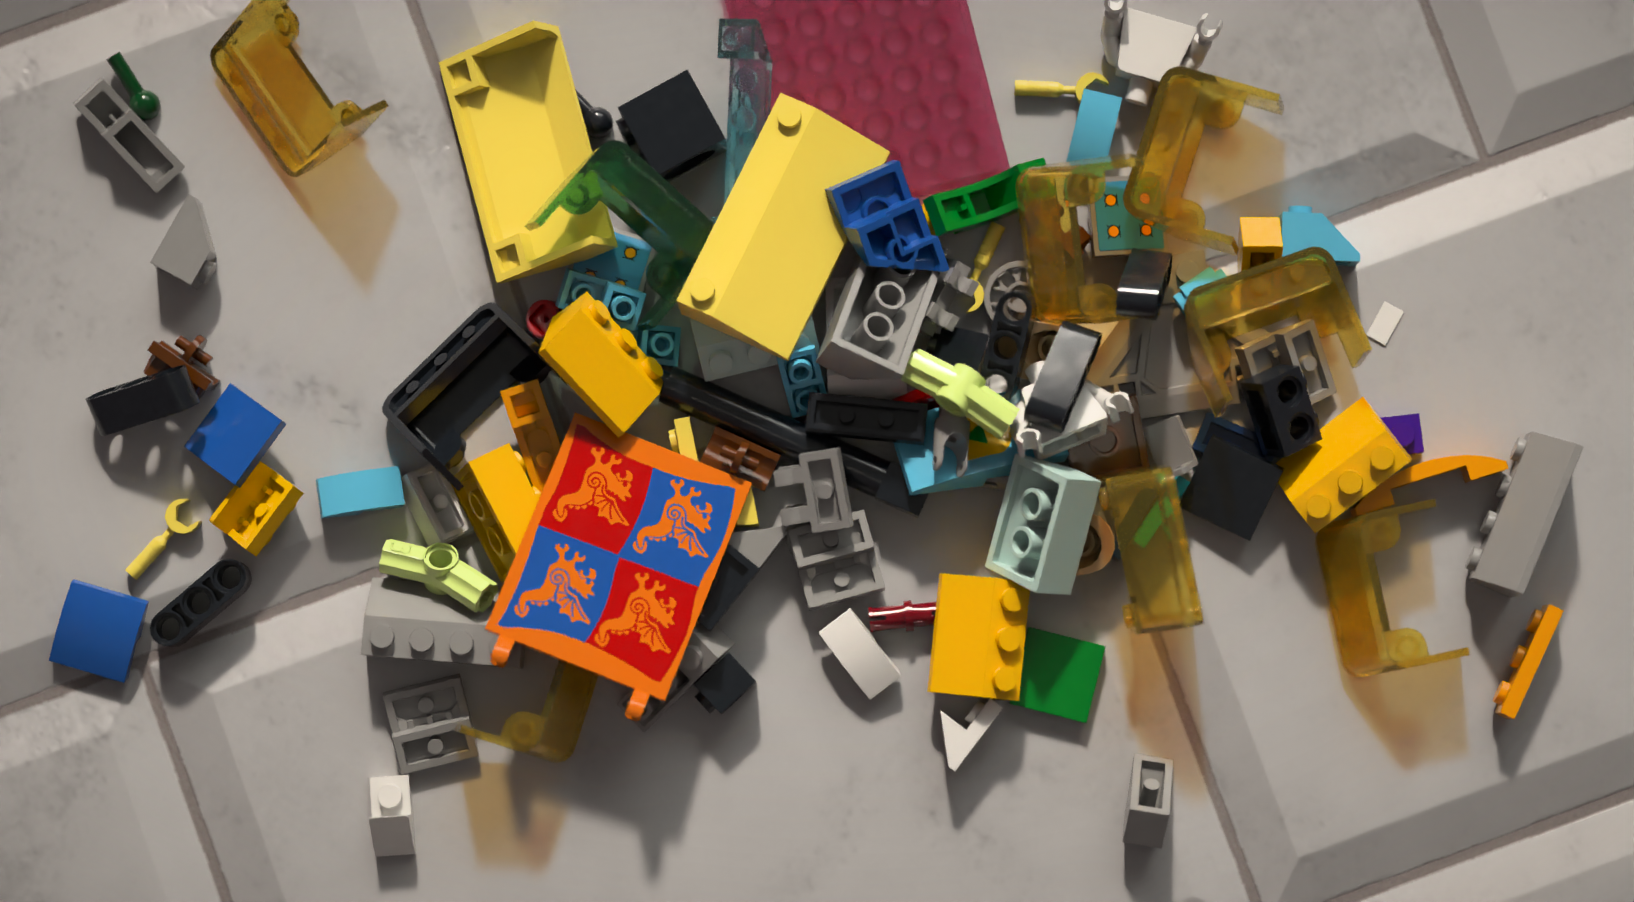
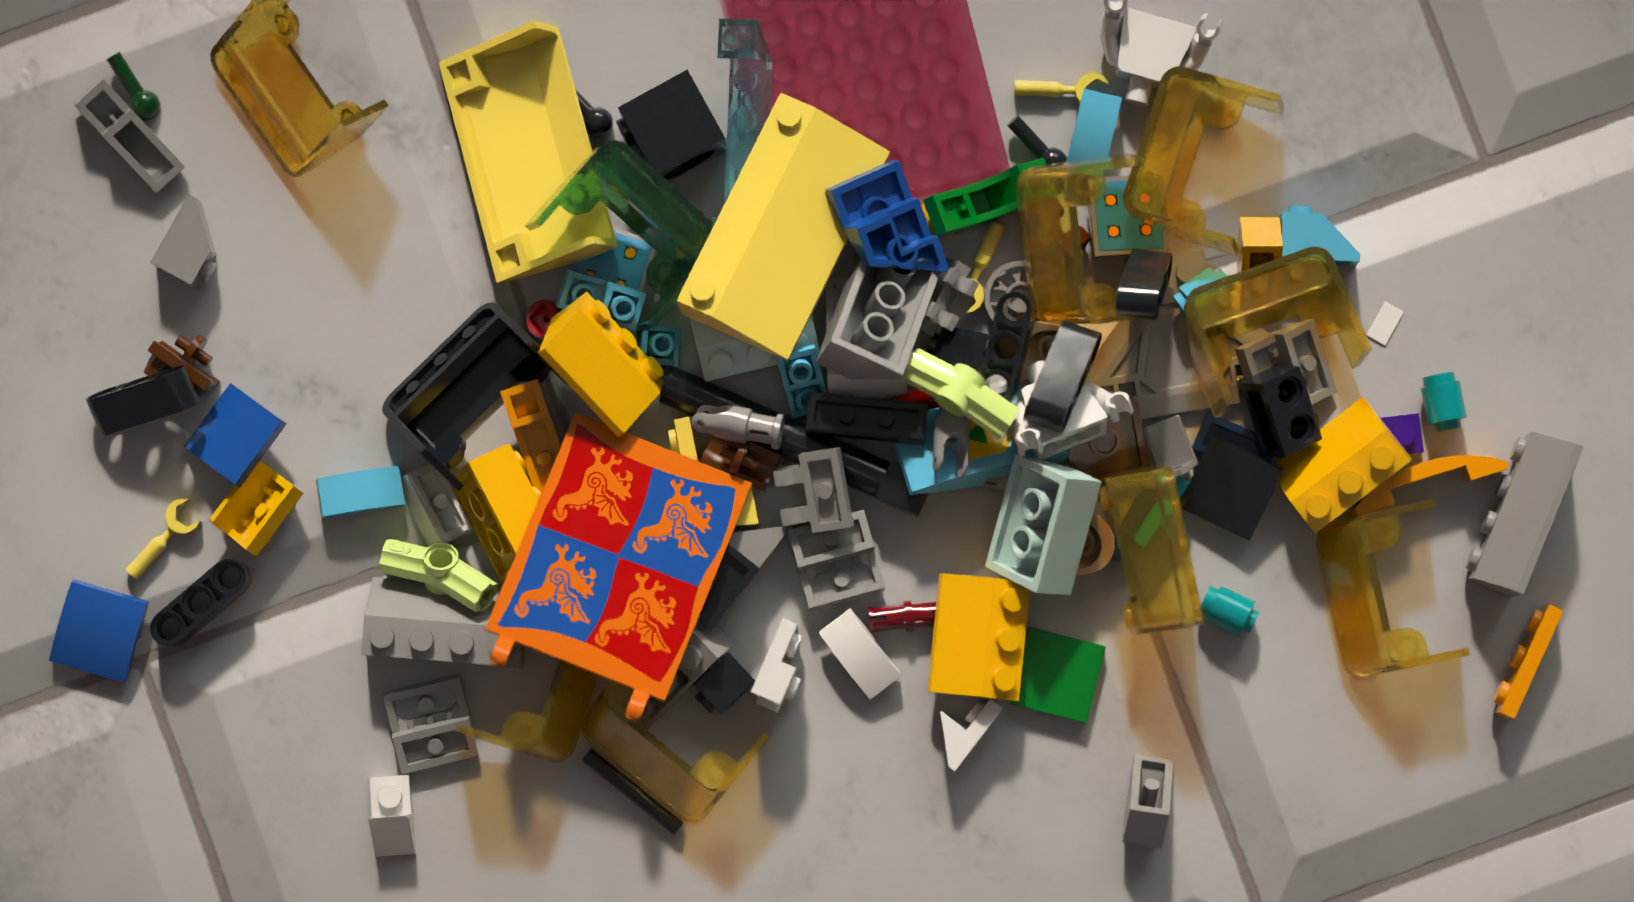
none -> clear yellow windscreen [581,680,771,822]
none -> black bar [582,748,683,835]
none -> light grey piece [691,405,785,450]
none -> white plate [751,618,802,713]
none -> black bar [1007,115,1067,179]
none -> teal brick [1197,585,1259,637]
none -> teal brick [1421,372,1467,432]

